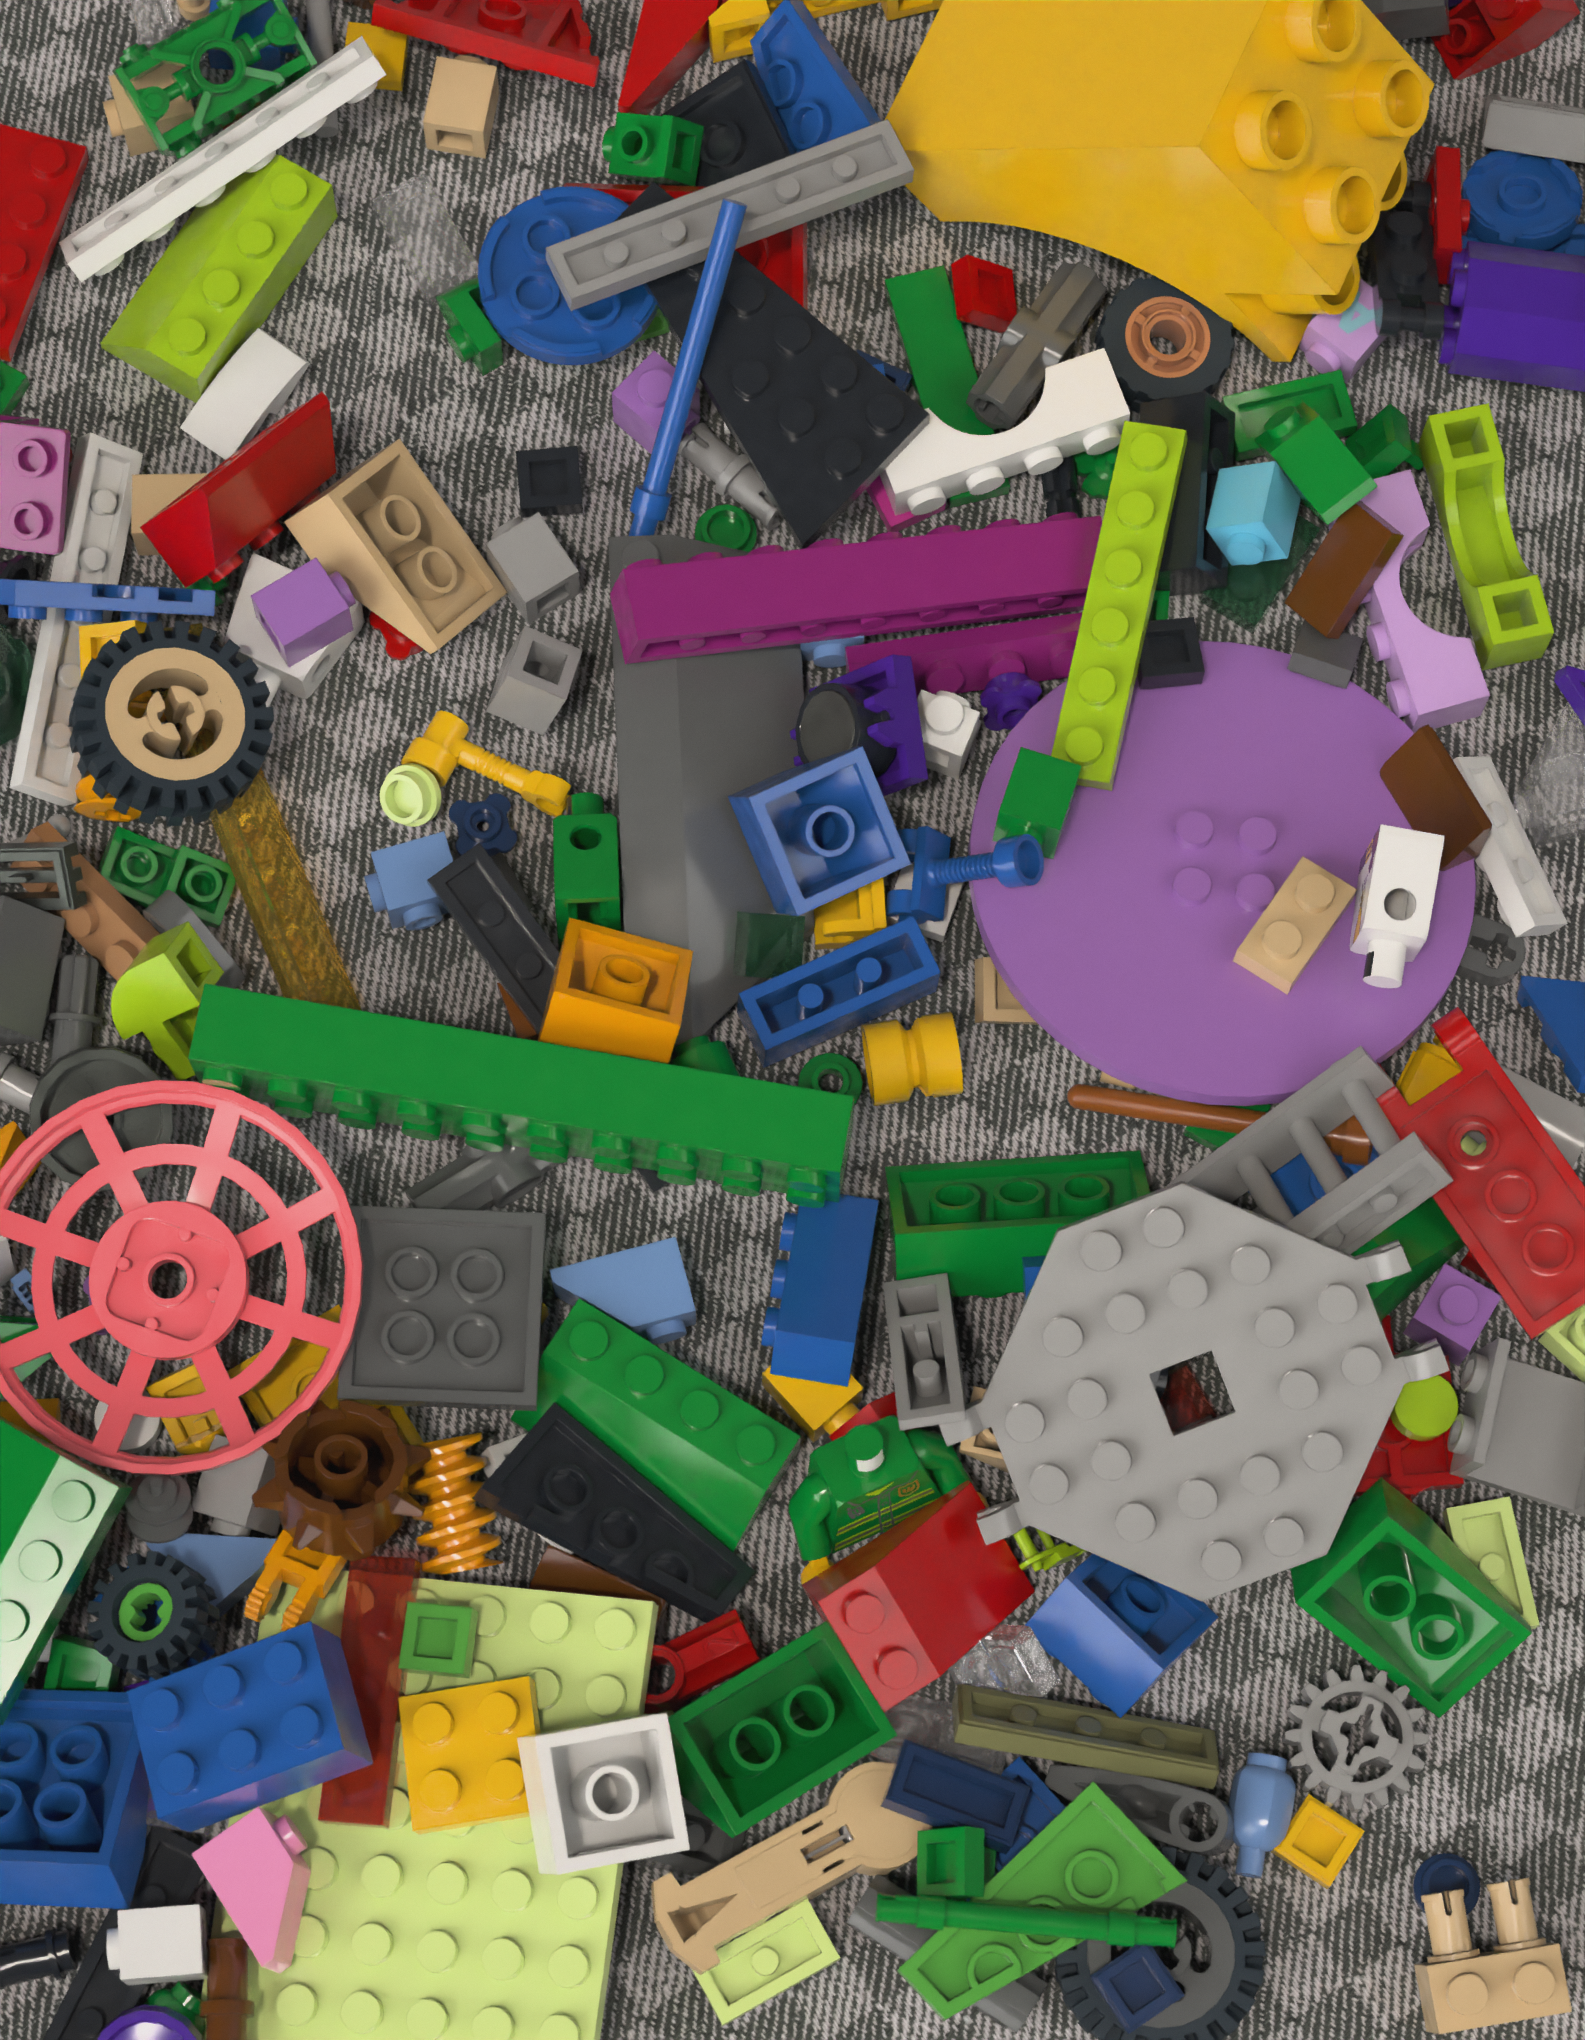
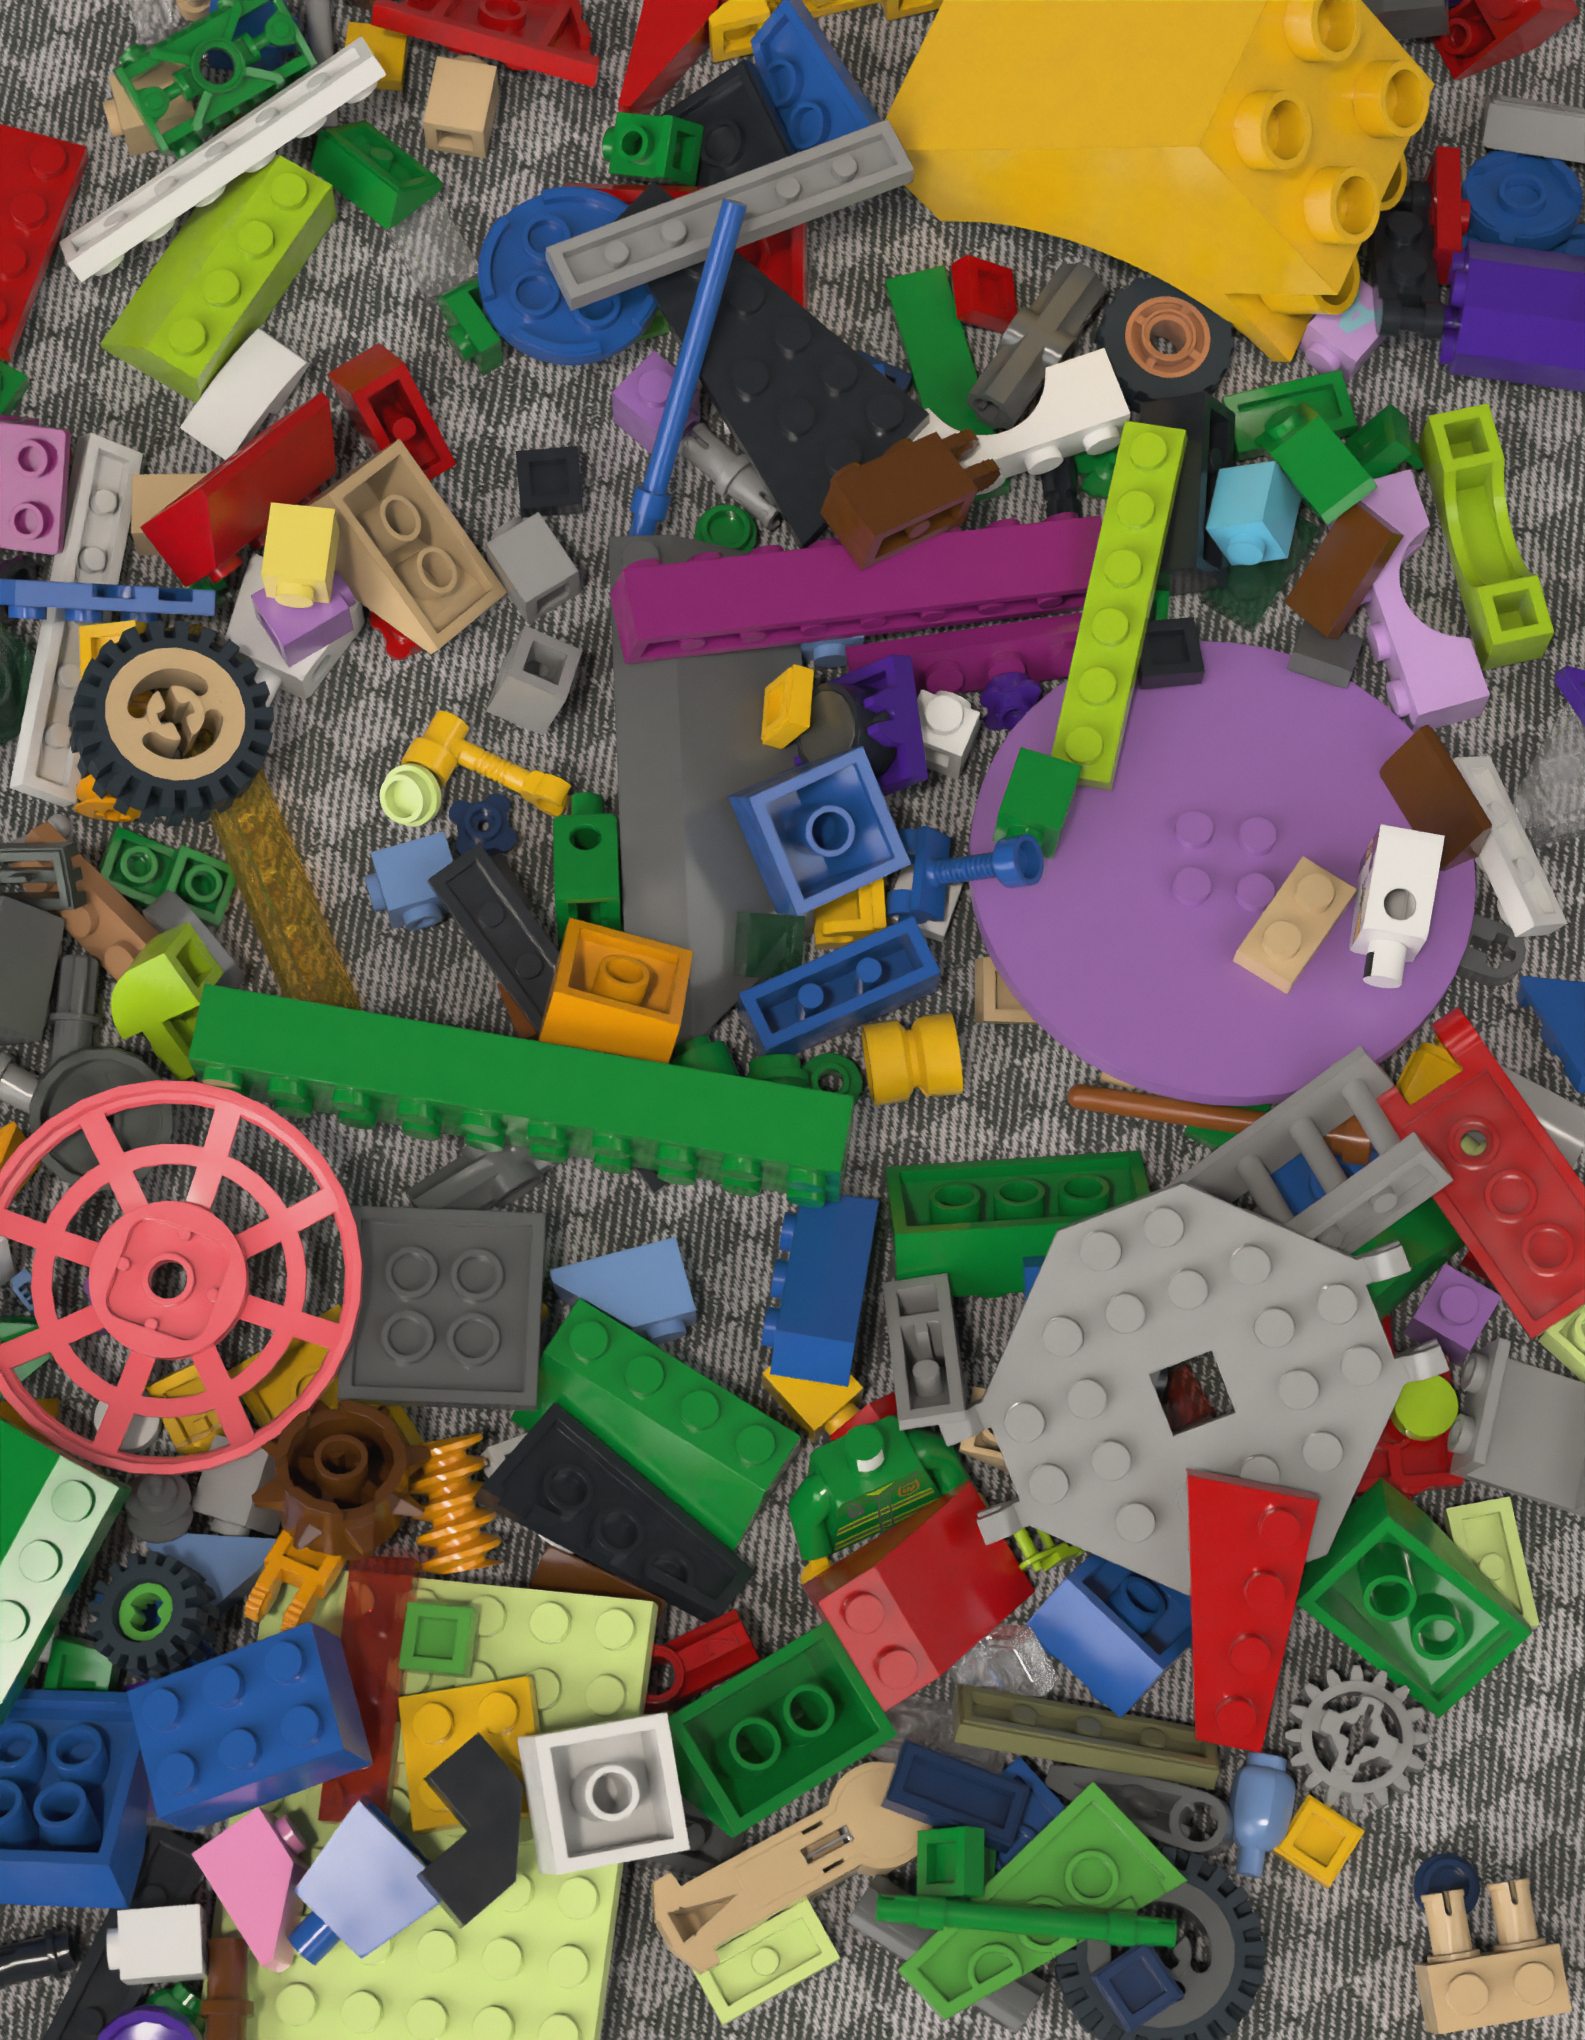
none -> light yellow brick [261,502,340,608]
none -> torso [287,1794,439,1965]
none -> green slope [312,120,443,229]
none -> red slope [327,343,456,481]
none -> black tile [416,1732,523,1929]
none -> green plate [745,1054,808,1088]
none -> yellow tile [761,664,814,749]
none -> reddish brown hinge [820,429,1002,571]
none -> red wing [1186,1468,1319,1753]

